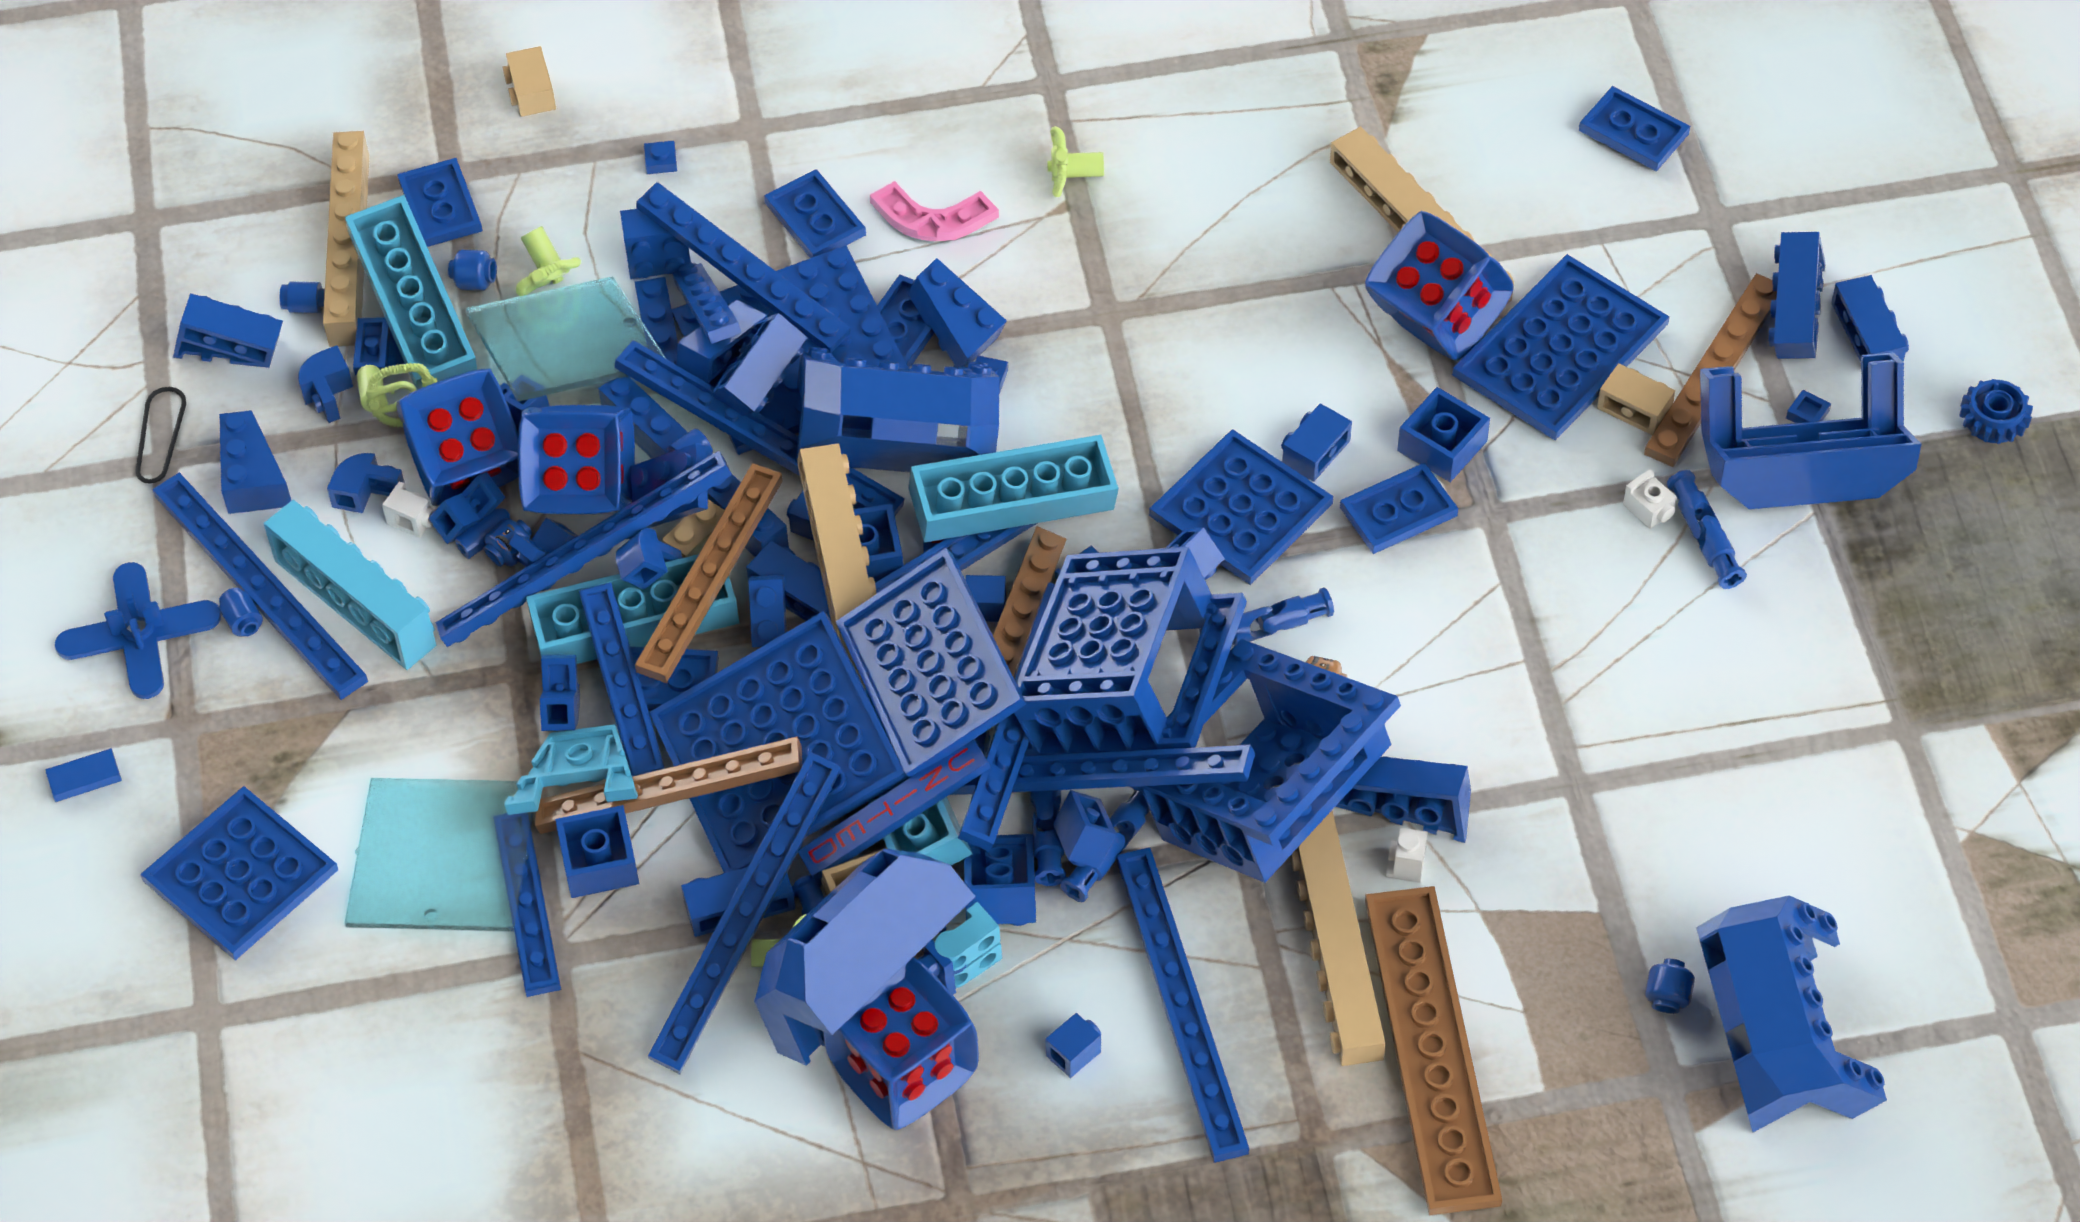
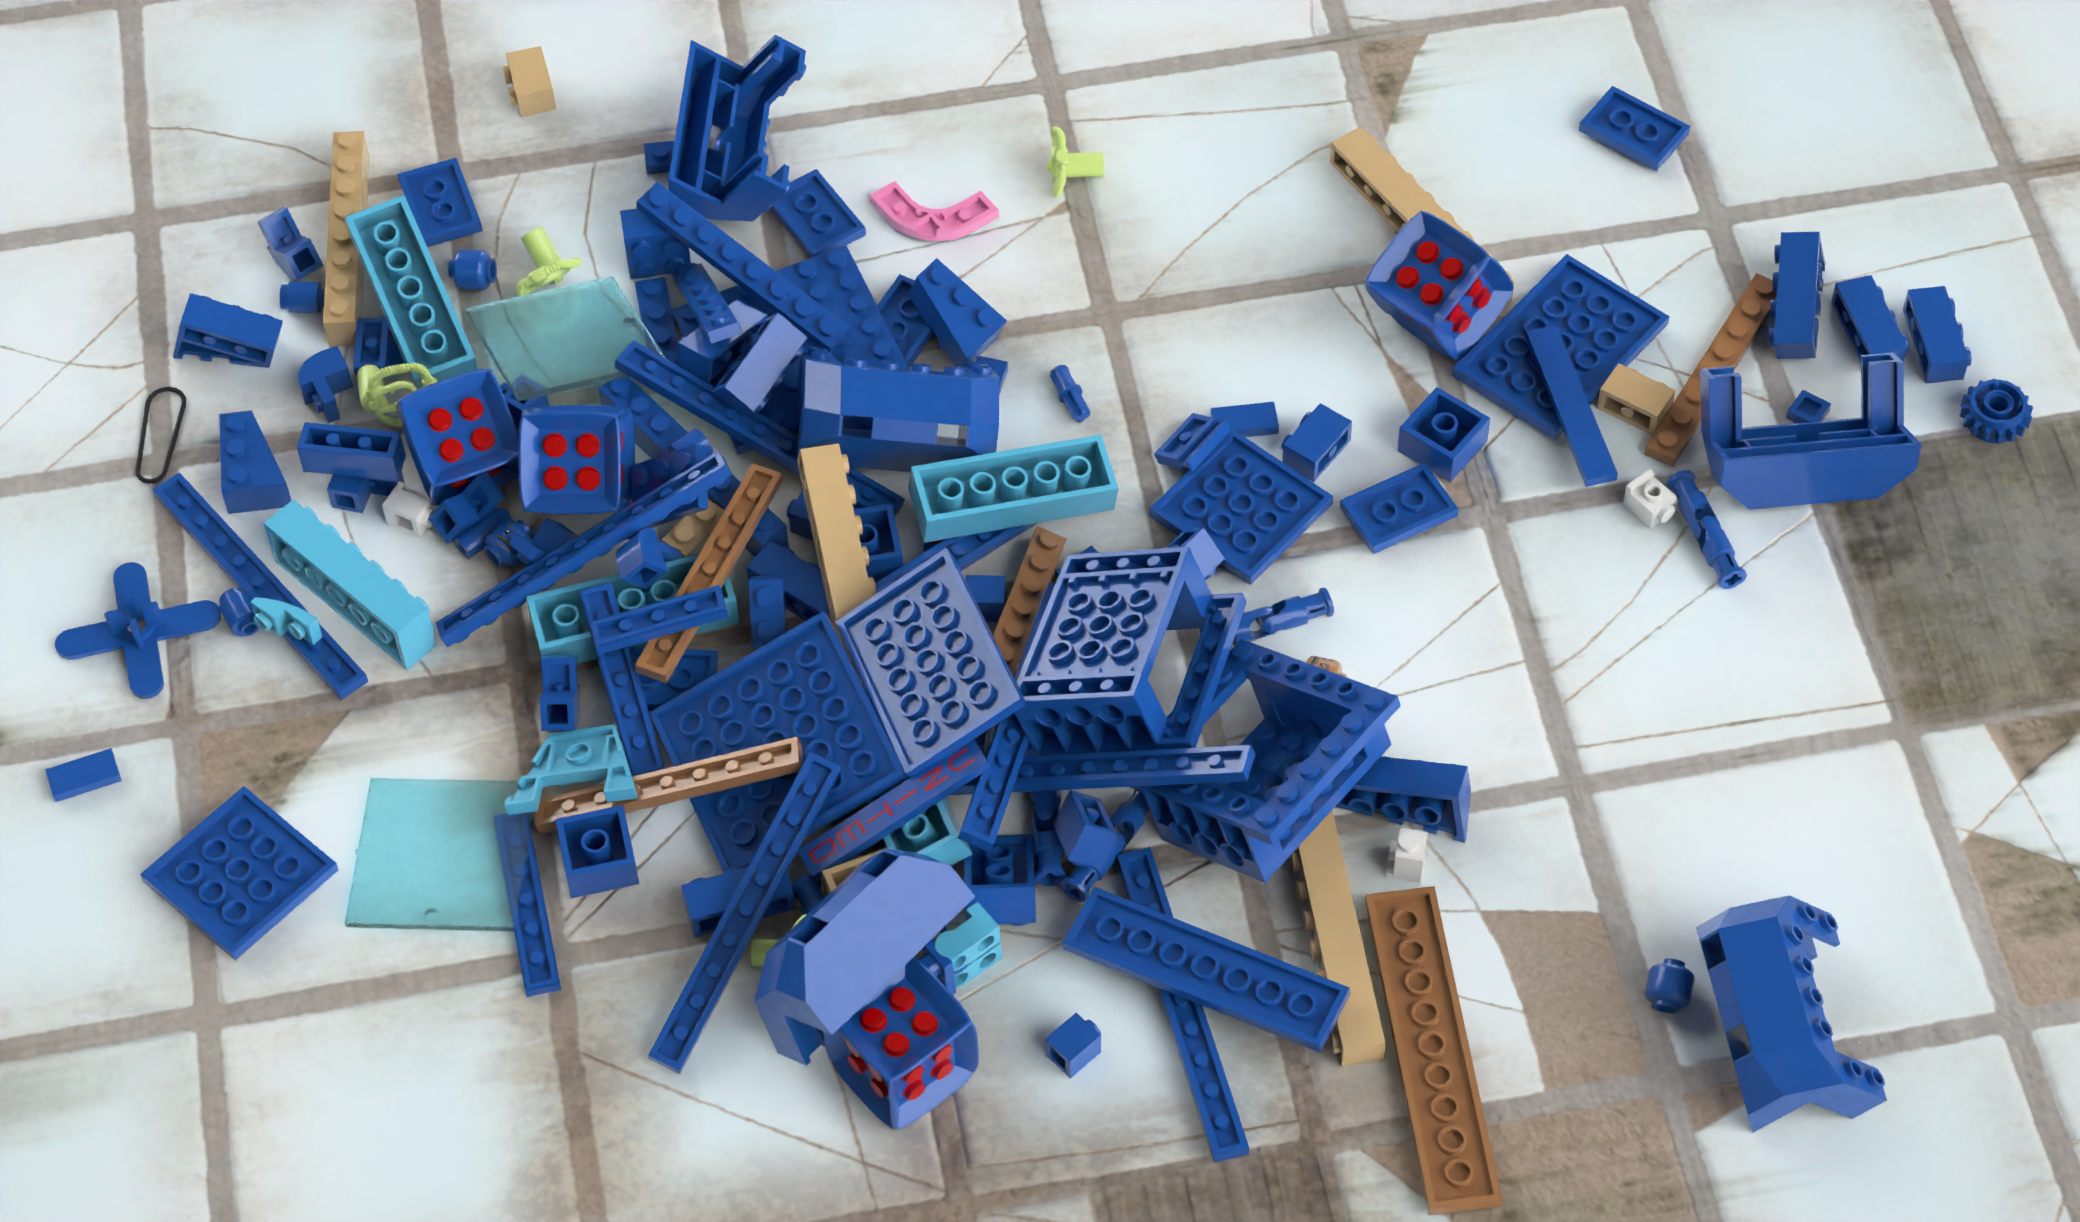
none -> medium azure slope [251,597,323,646]
none -> blue brick [257,207,324,281]
none -> blue brick [297,422,406,482]
none -> blue tile [589,585,729,655]
none -> blue wedge [668,35,806,222]
none -> blue axle [1049,365,1090,423]
none -> blue plate [1063,887,1350,1053]
none -> blue plate [1154,413,1231,472]
none -> blue tile [1210,402,1279,437]
none -> blue tile [1525,325,1618,487]
none -> blue brick [1903,286,1972,384]

